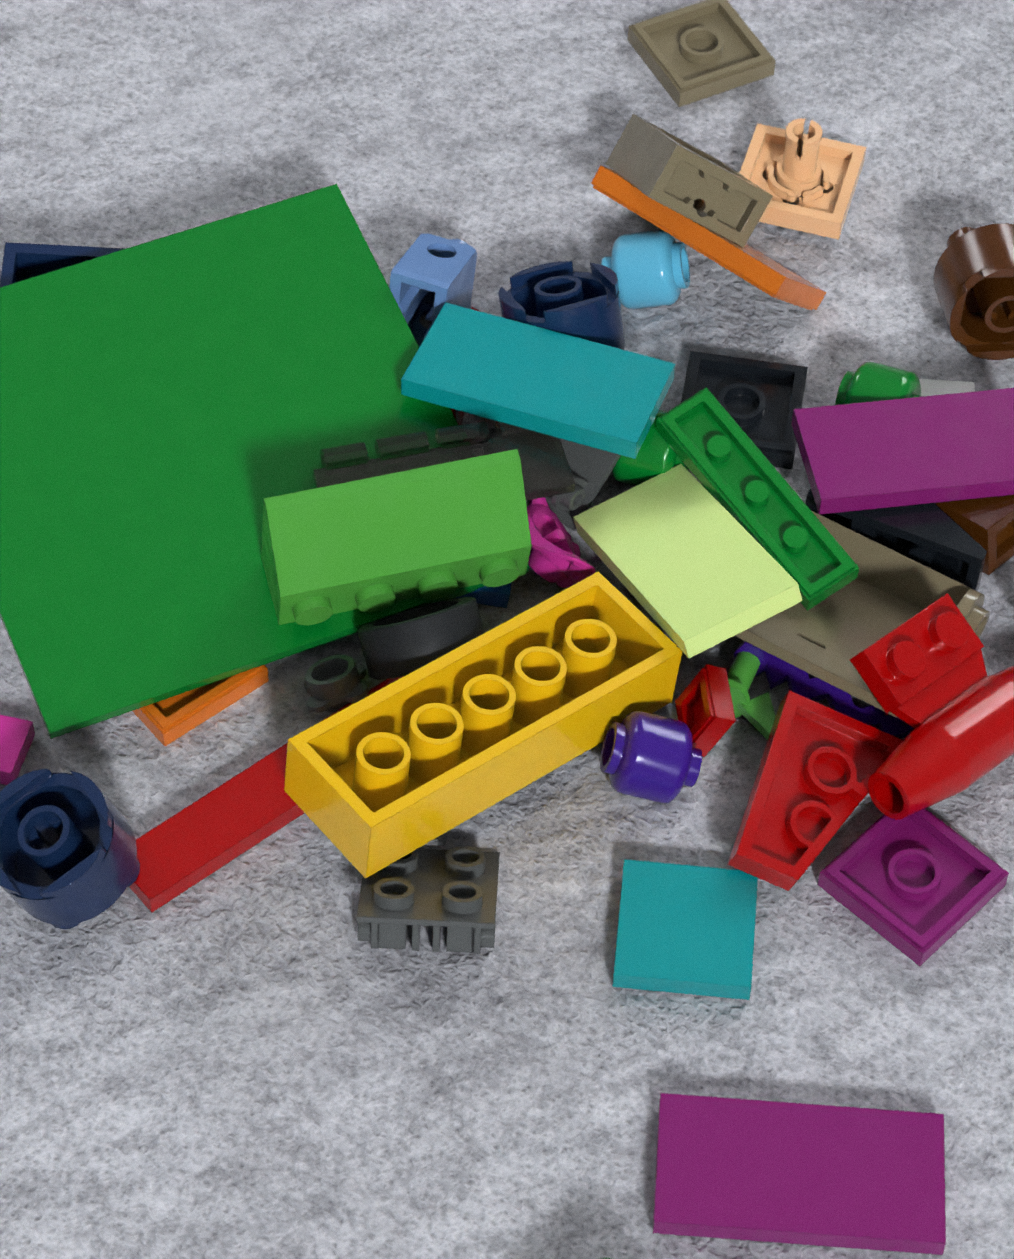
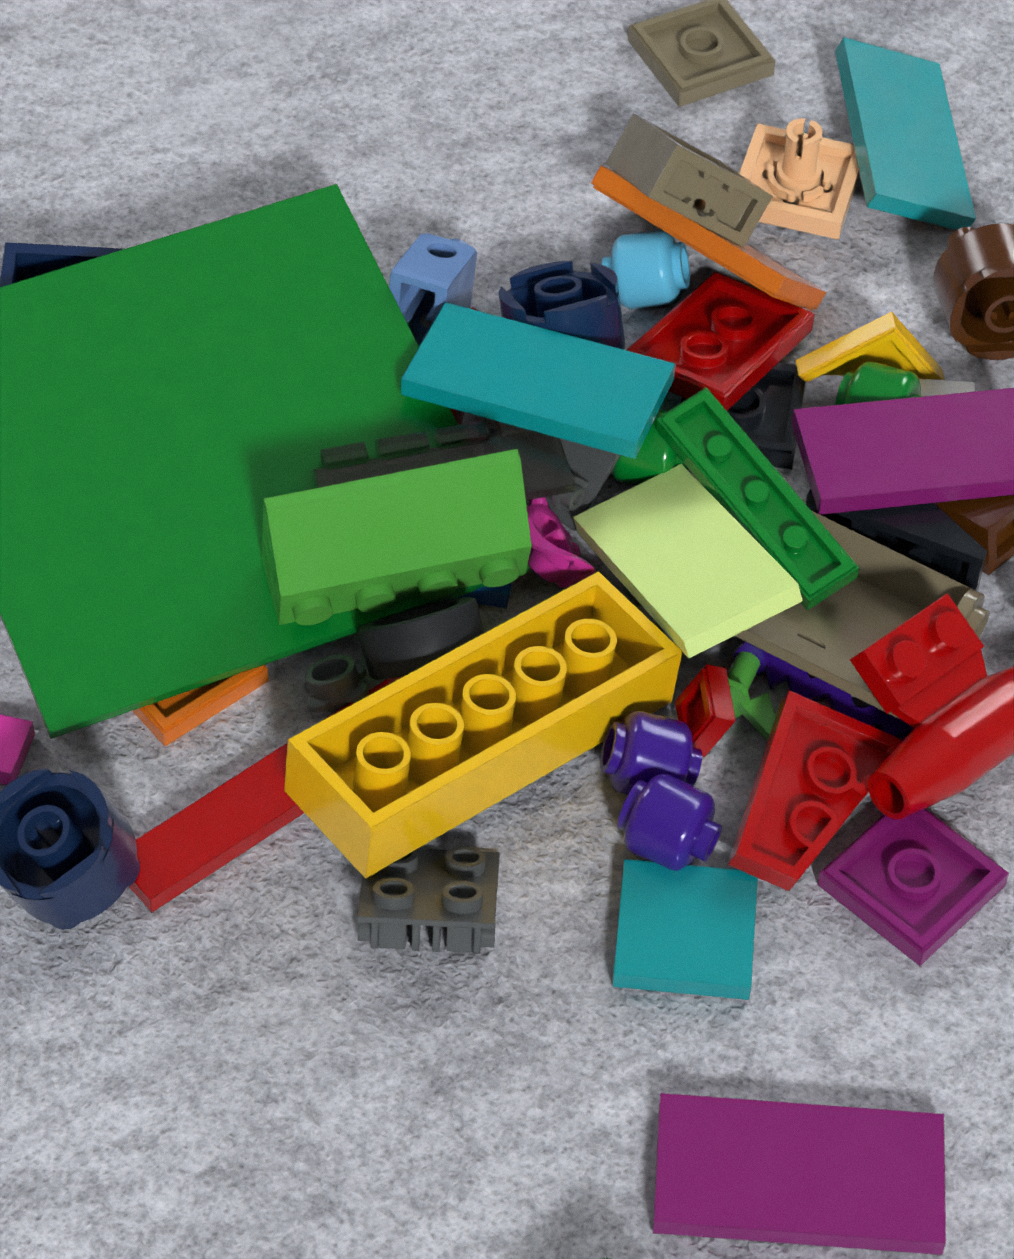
none -> dark purple head [617,773,722,871]
none -> red tile [626,273,815,411]
none -> yellow tile [795,311,945,382]
none -> teal tile [835,37,976,230]

